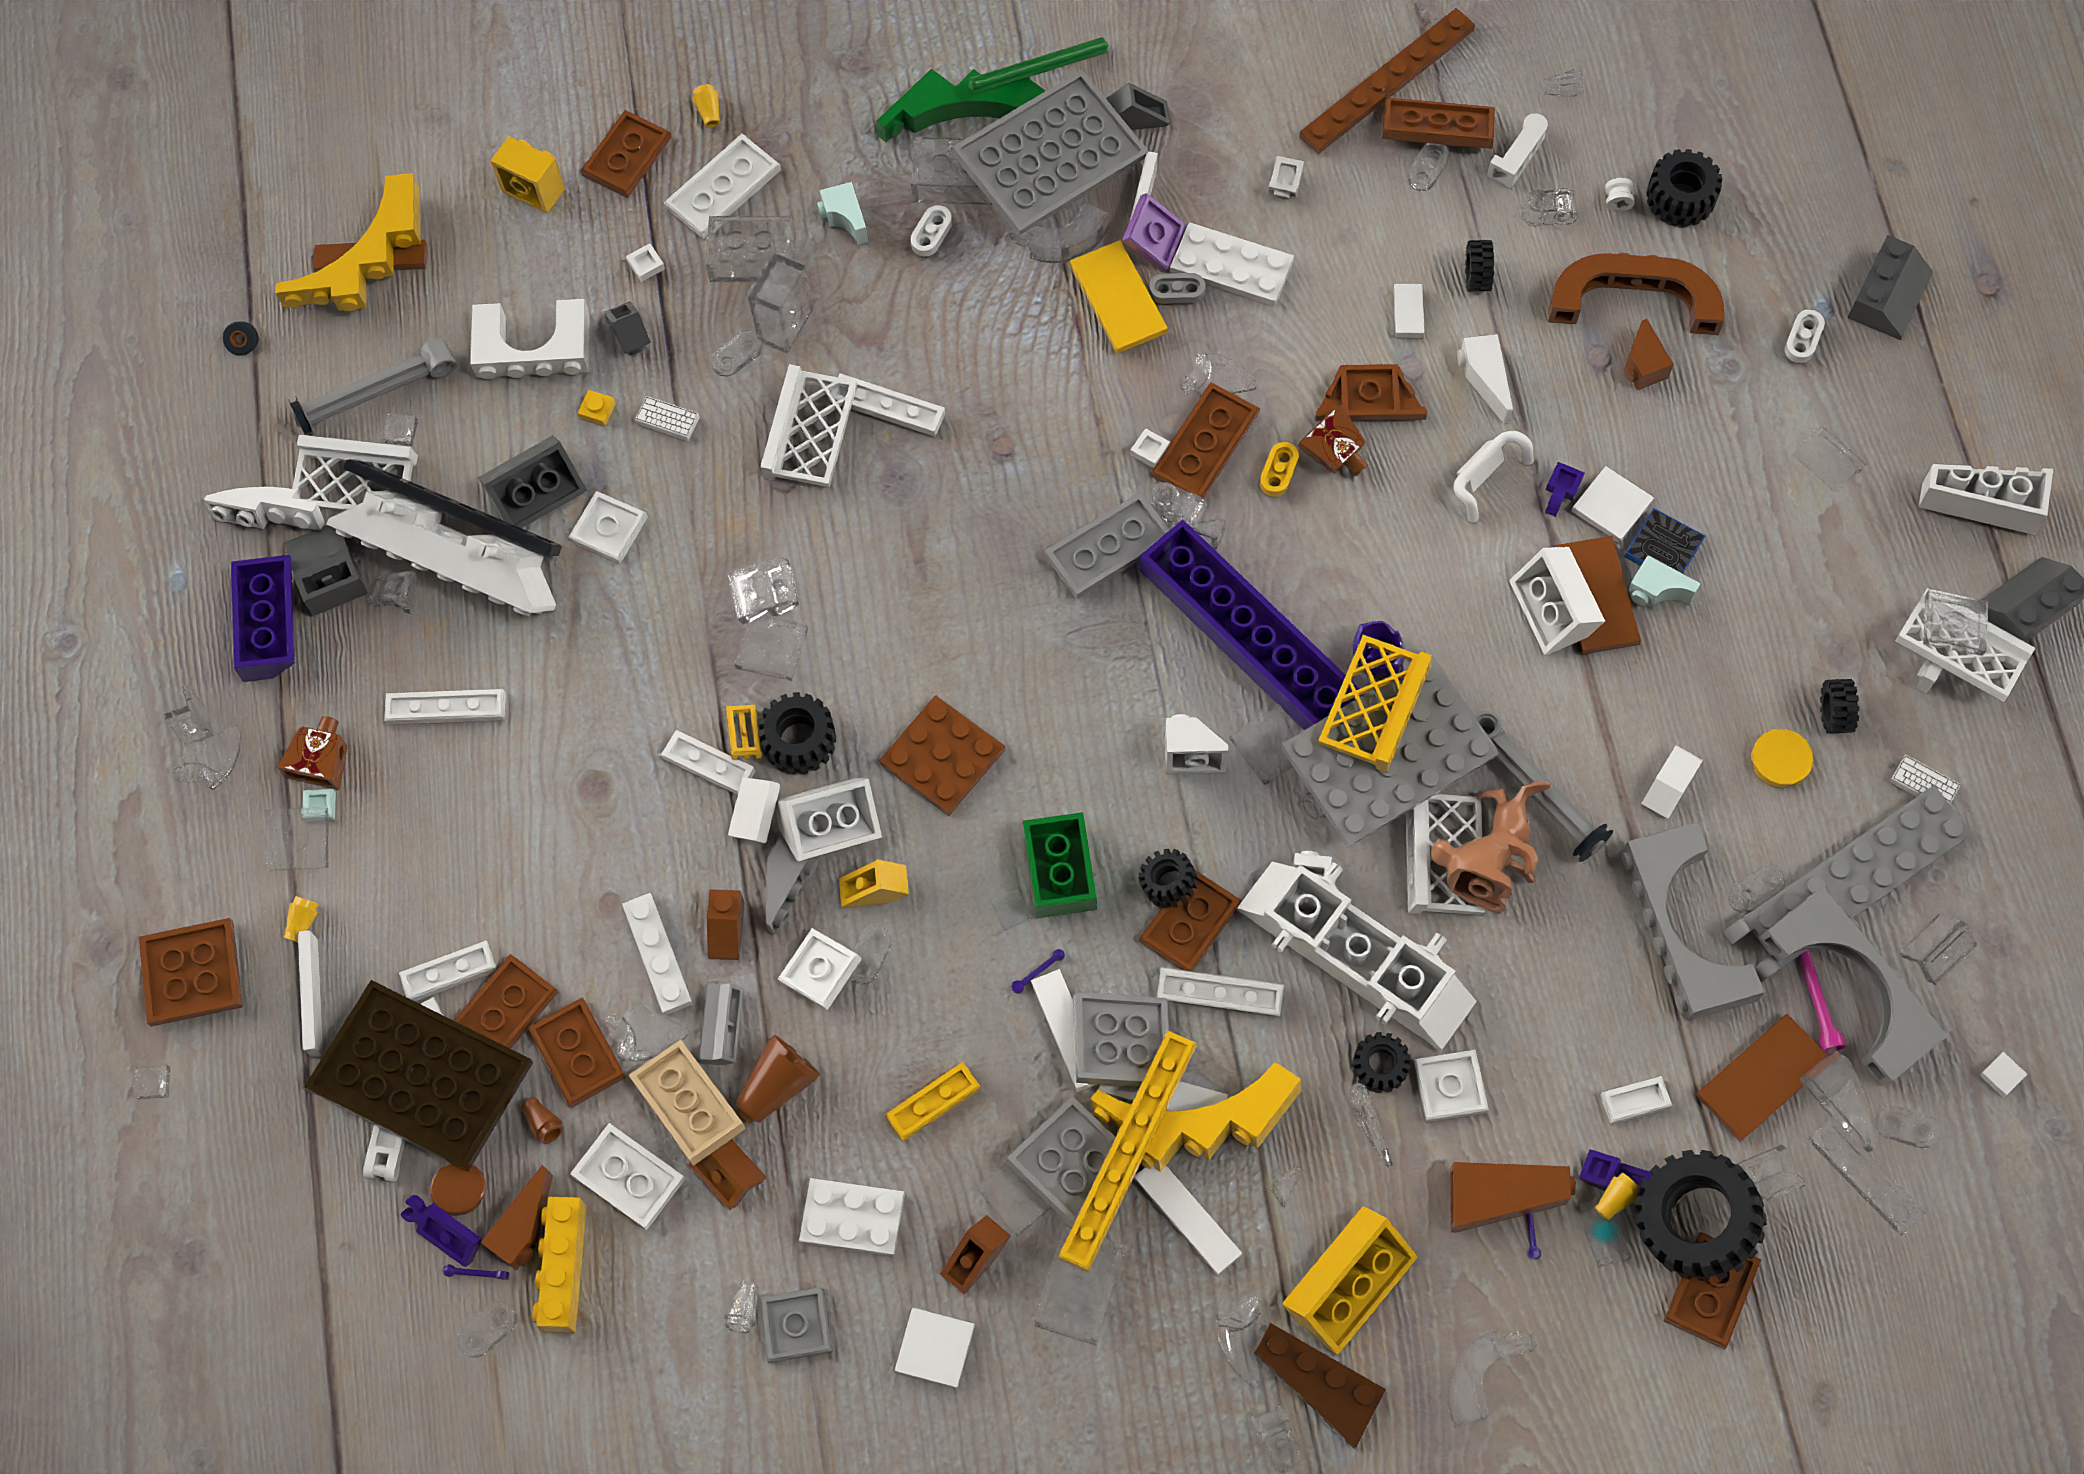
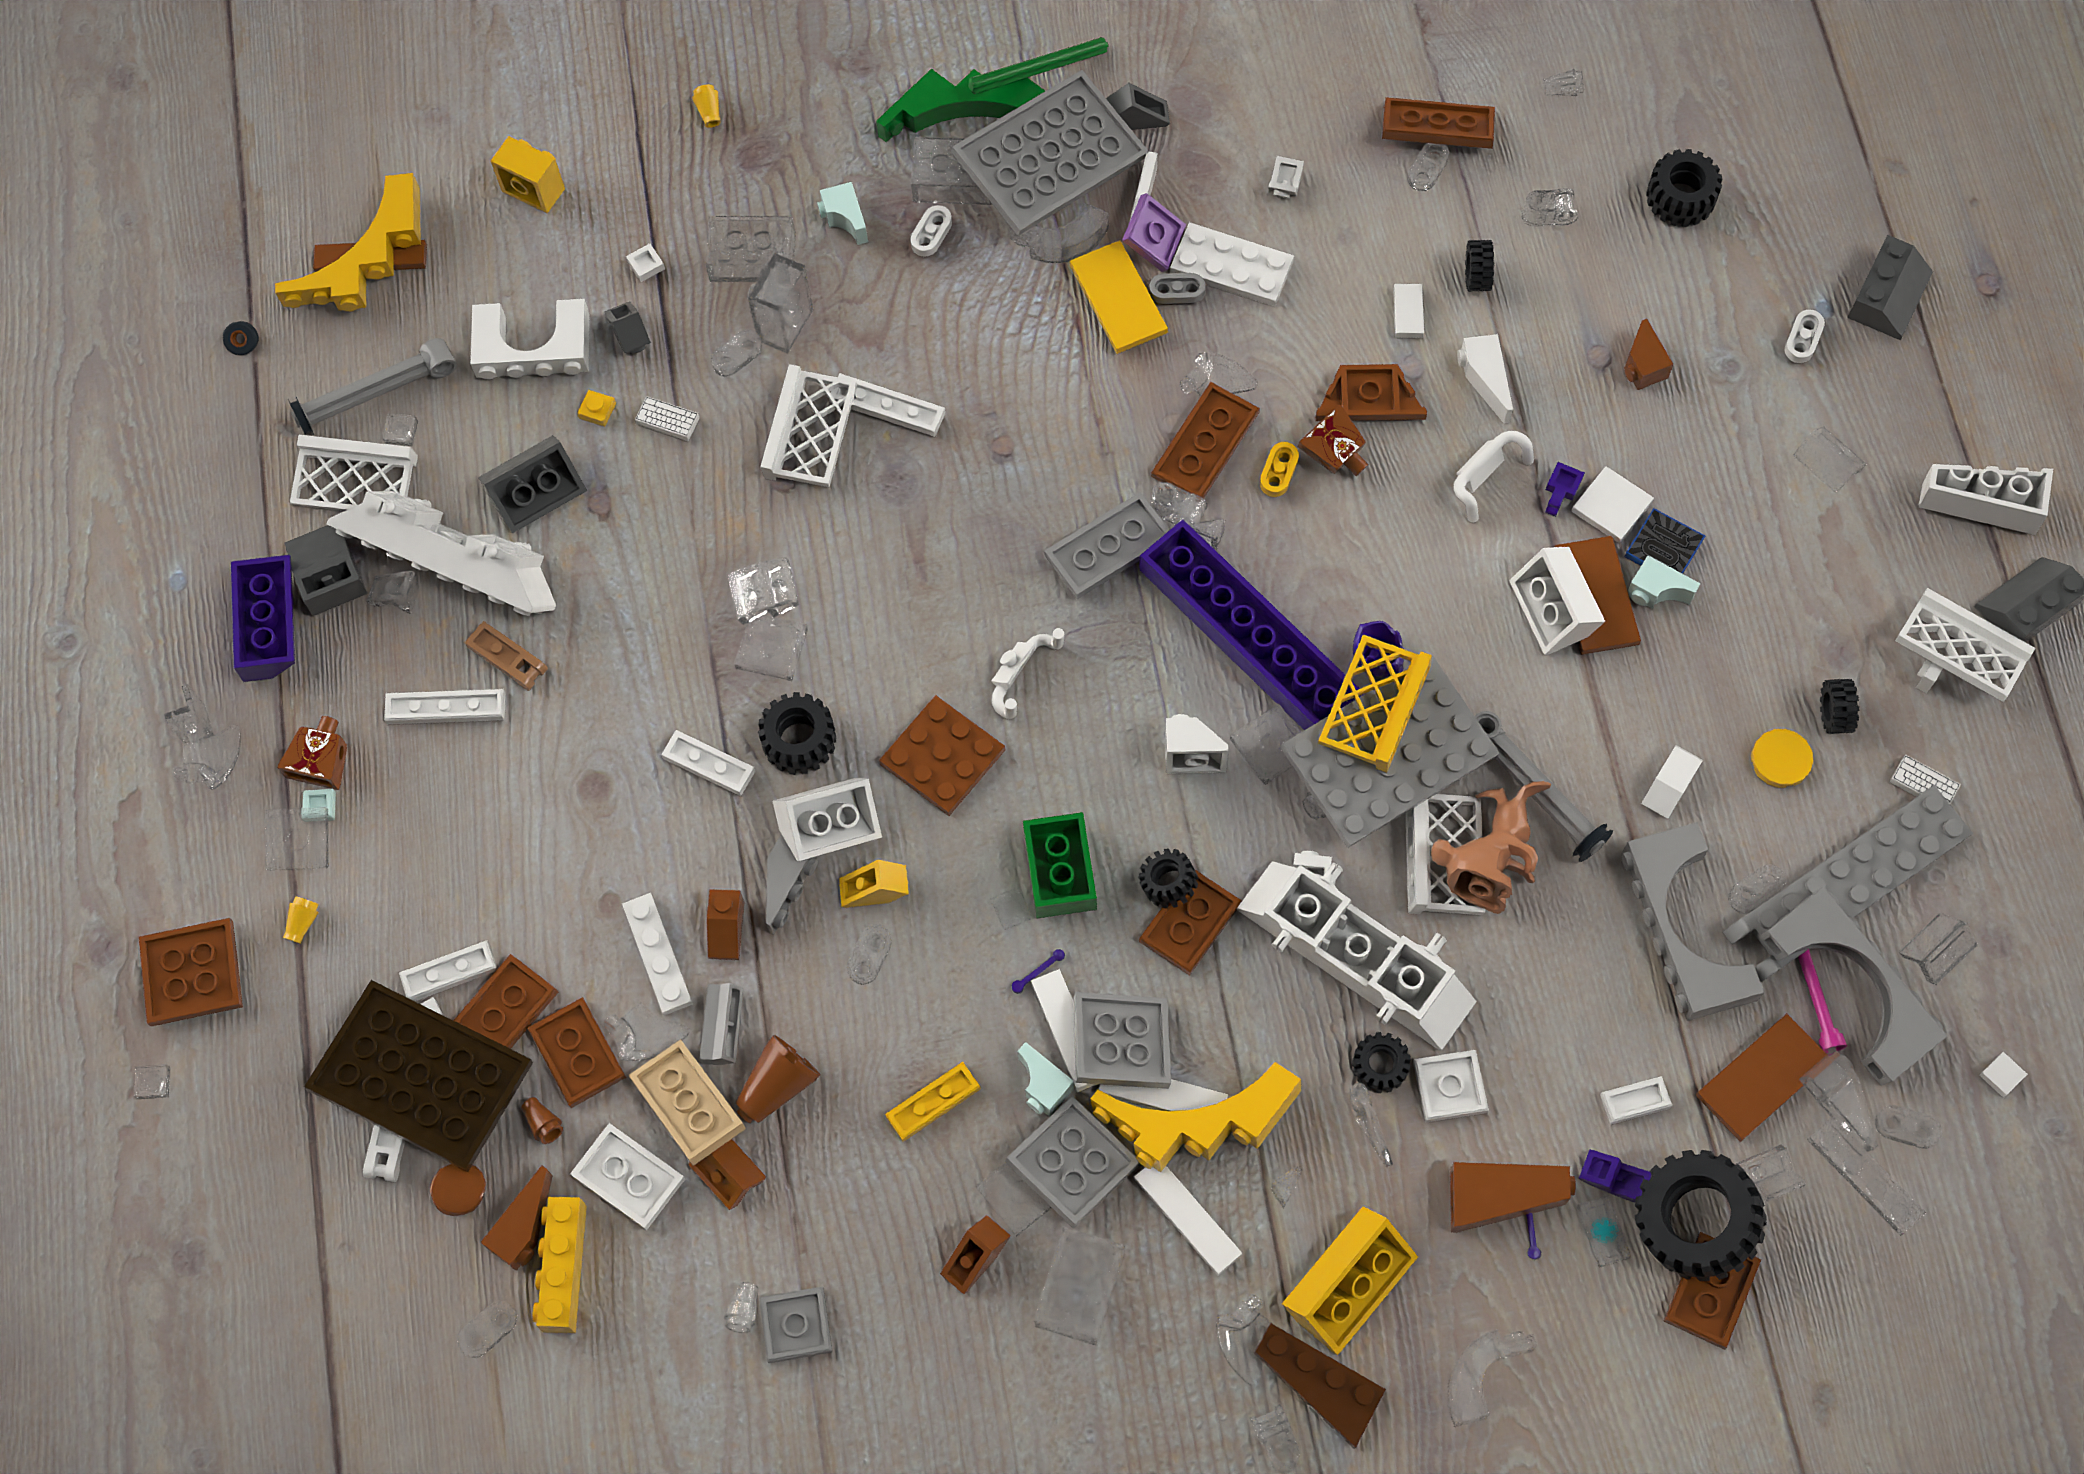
white slope [204,487,325,531] -> none
white tile [298,930,323,1058] -> none
black tile [343,459,562,556] -> none
dark purple plate [400,1195,482,1267] -> none
dark purple hinge [443,1264,509,1280] -> none
white tile [568,491,648,564] -> none
dark orange tile [580,110,672,198] -> none
white tile [664,134,781,239] -> none
yellow tile [726,704,762,760] -> none
white tile [728,777,780,843] -> none
white tile [778,928,862,1010] -> none
white plate [799,1178,905,1257] -> none
white tile [894,1307,975,1389] -> none
yellow tile [1058,1030,1197,1272] -> none
white plate [1130,428,1170,468] -> none
white tile [1157,967,1284,1016] -> none
dark orange plate [1300,8,1475,155] -> none
white leg [1487,113,1548,189] -> none
dark orange arch [1548,253,1724,335] -> none
yellow cone [1594,1173,1641,1221] -> none
white wheel [1605,178,1635,212] -> none
clear tile [1923,589,1988,656] -> none
none -> medium nougat plate [464,621,548,691]
none -> white piece [992,628,1064,719]
none -> light aqua arch [1017,1042,1074,1117]

